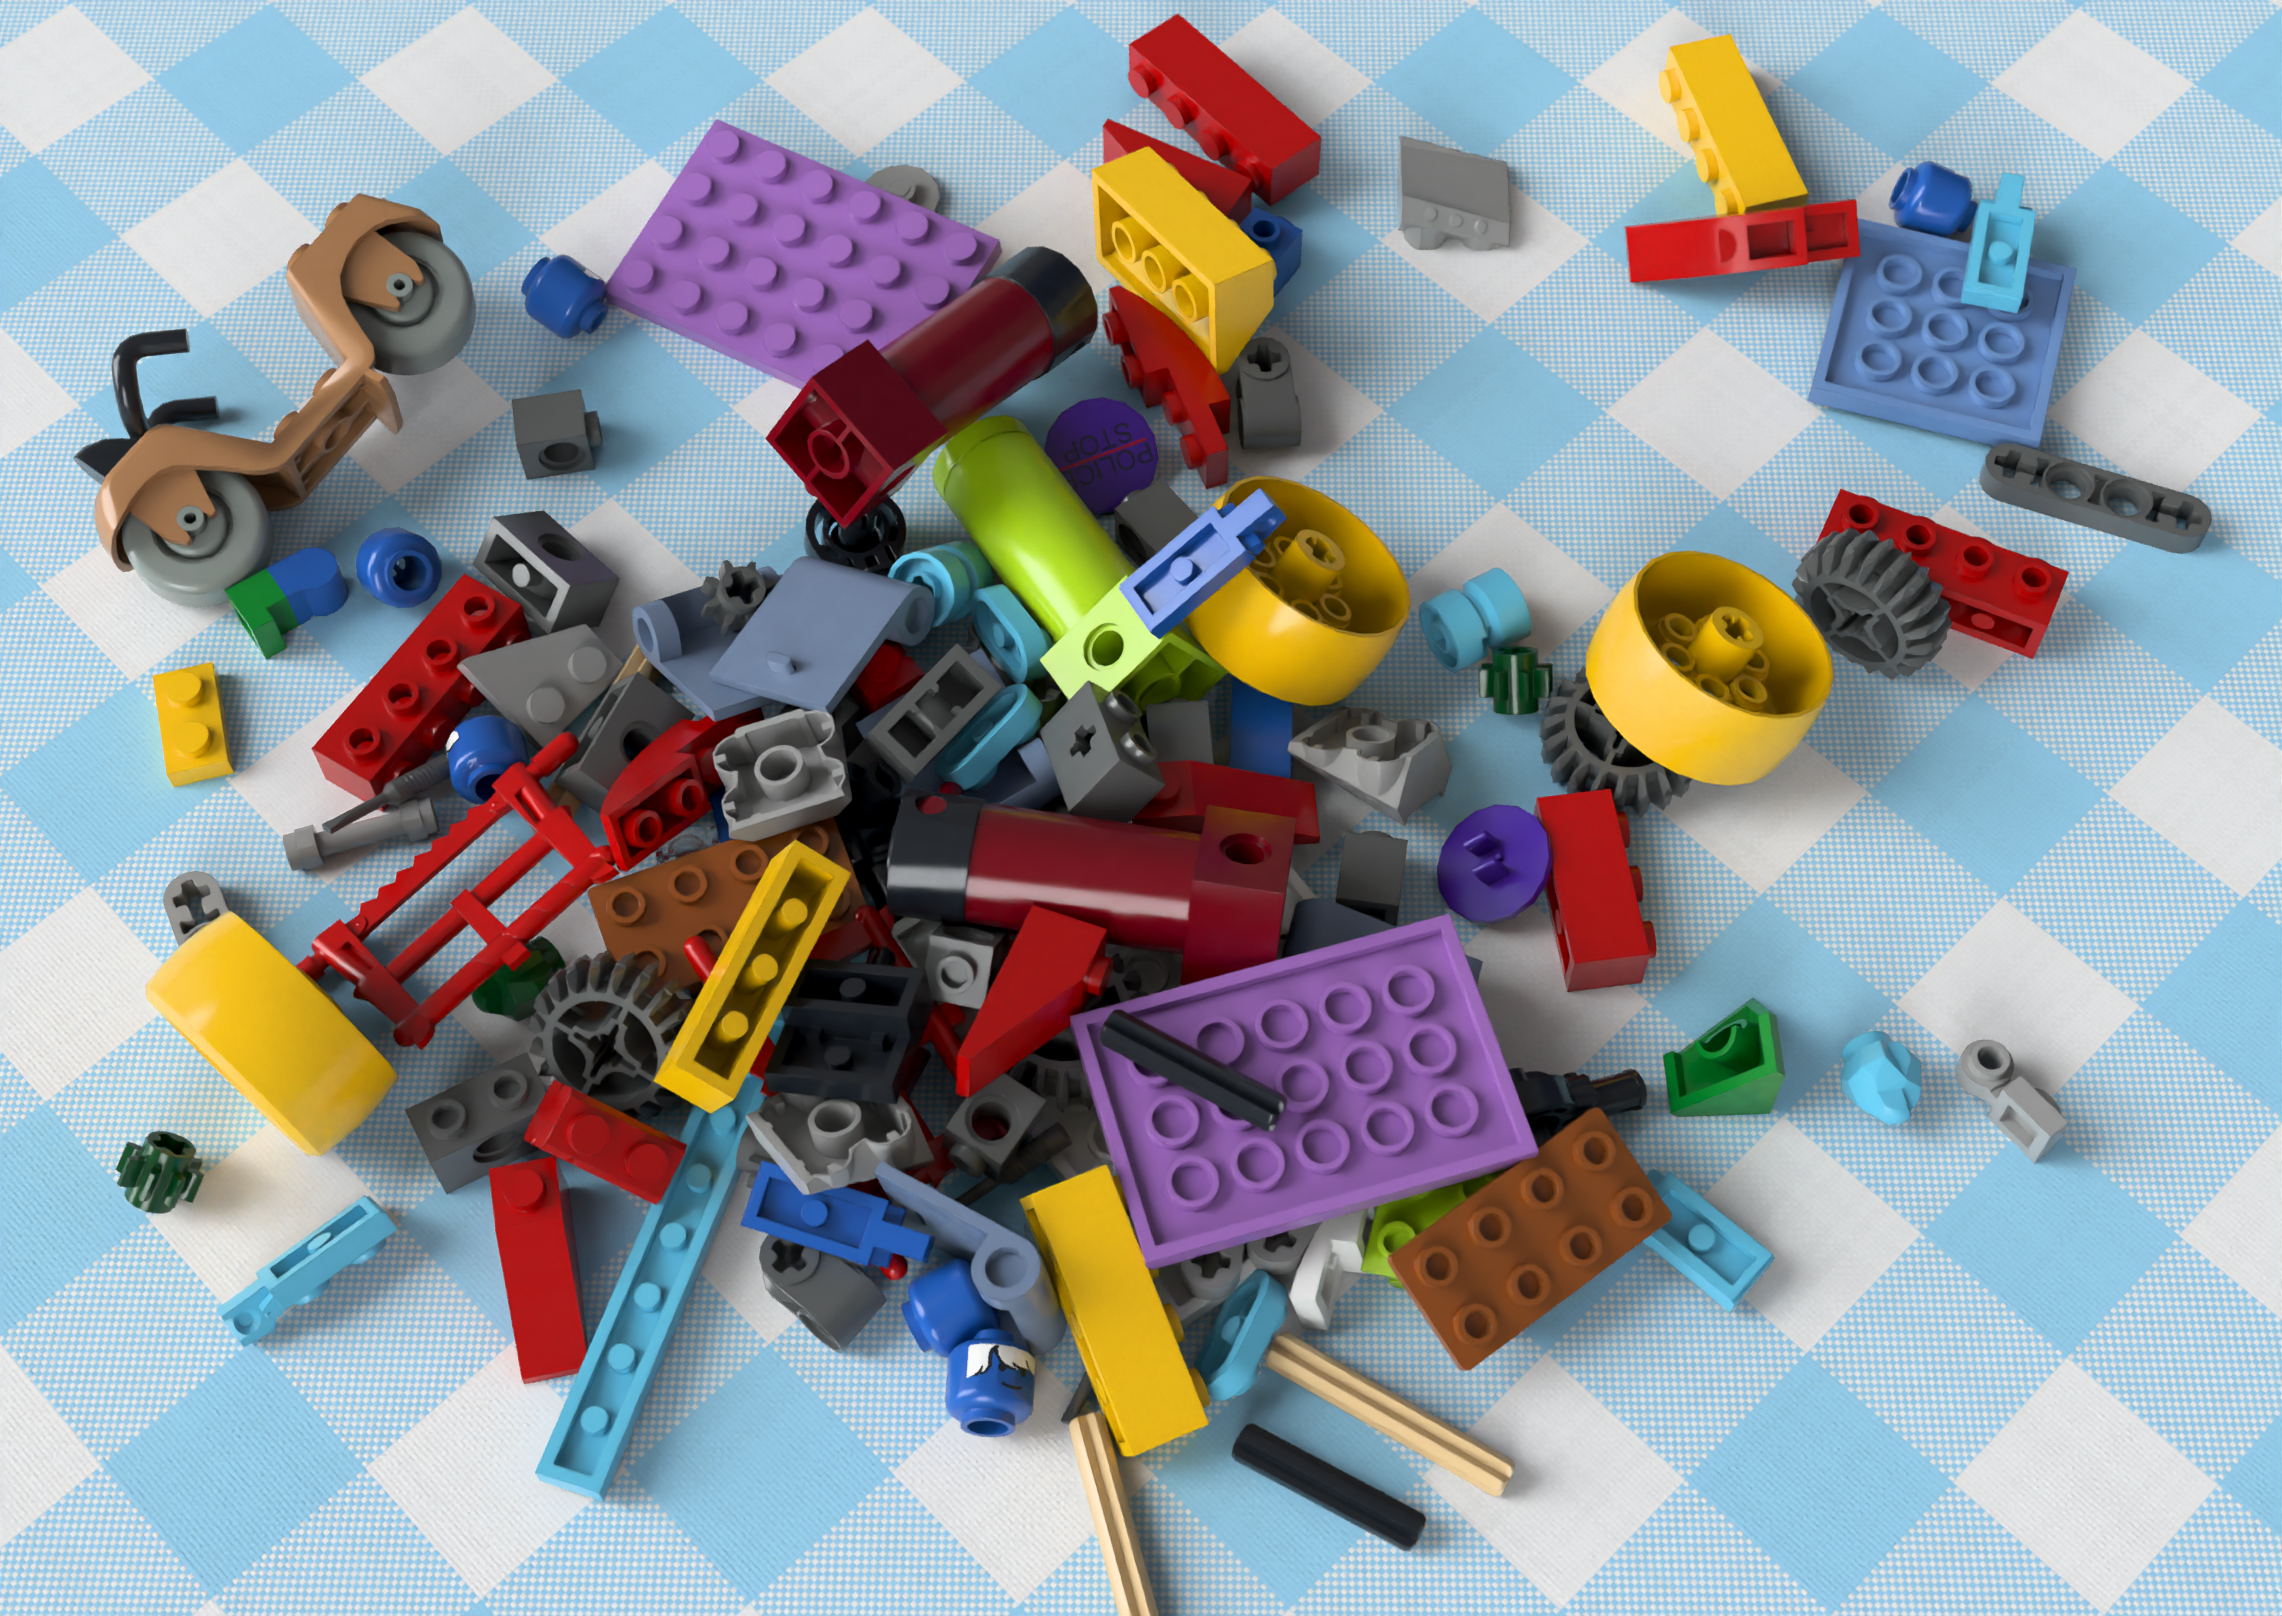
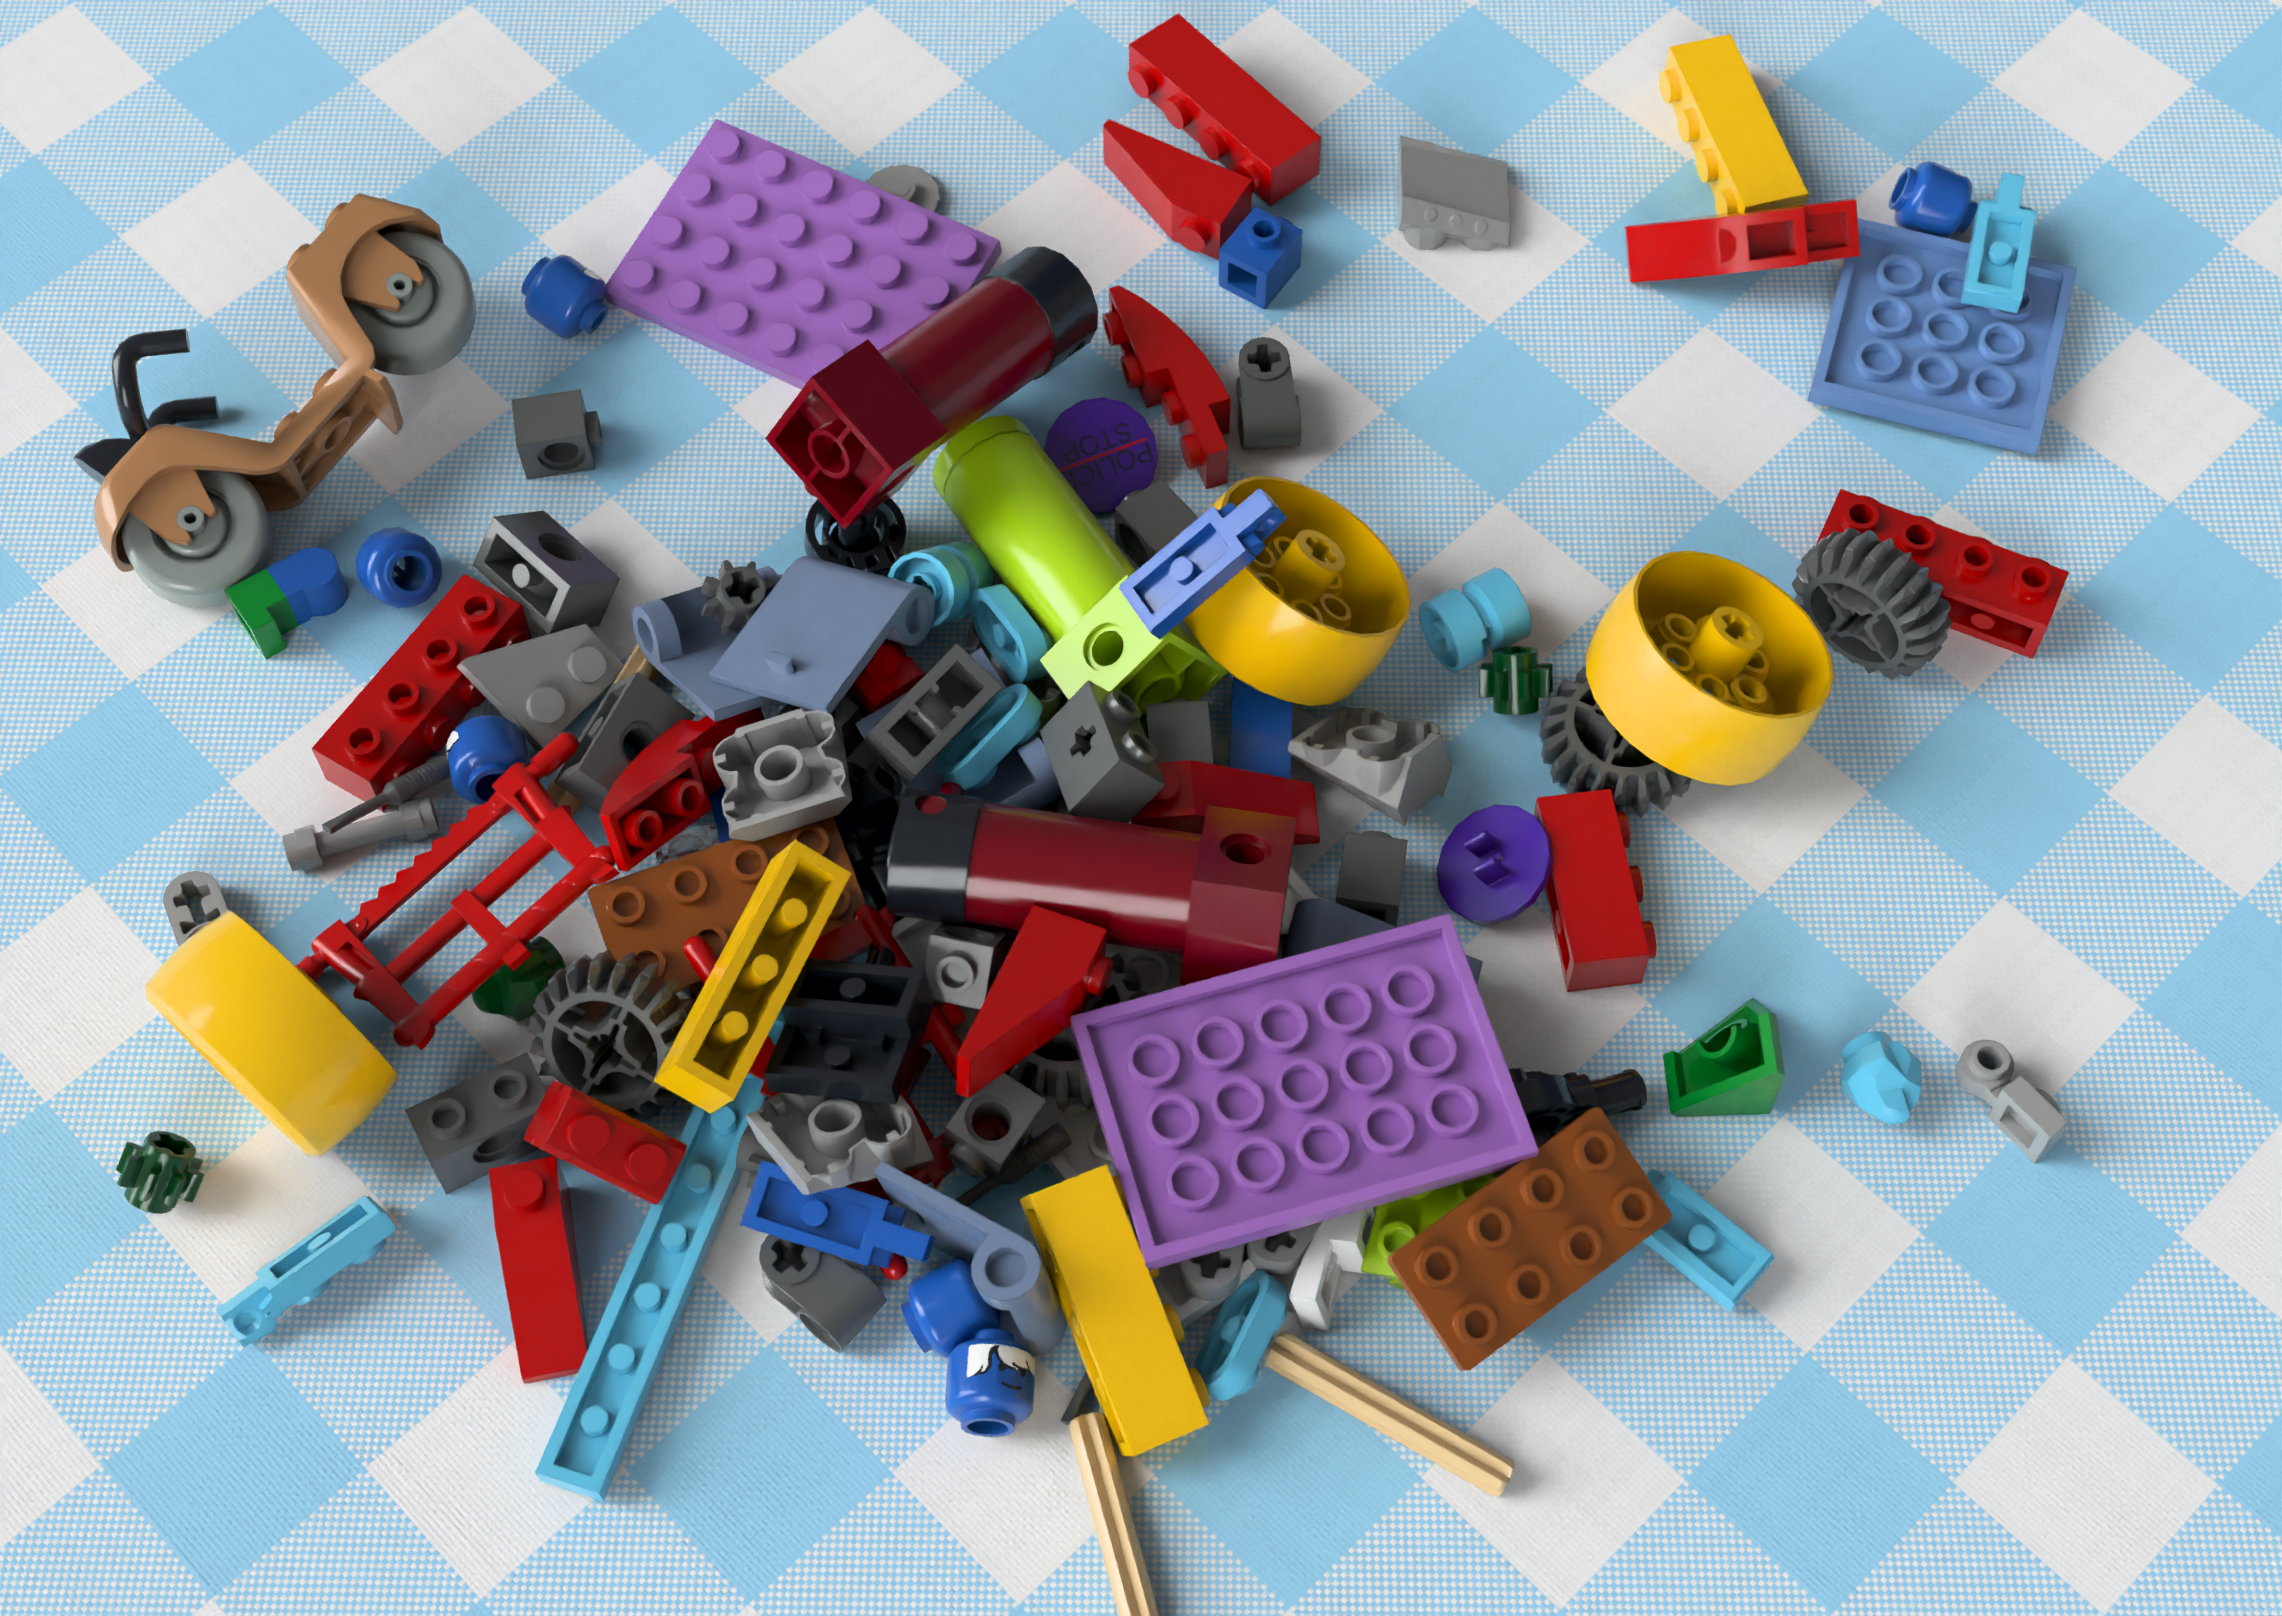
yellow plate [152,662,234,787] -> none
yellow slope [1091,146,1277,376] -> none
black axle [1100,1009,1287,1131] -> none
black axle [1231,1424,1426,1551] -> none
dark grey beam [1979,443,2212,554] -> none

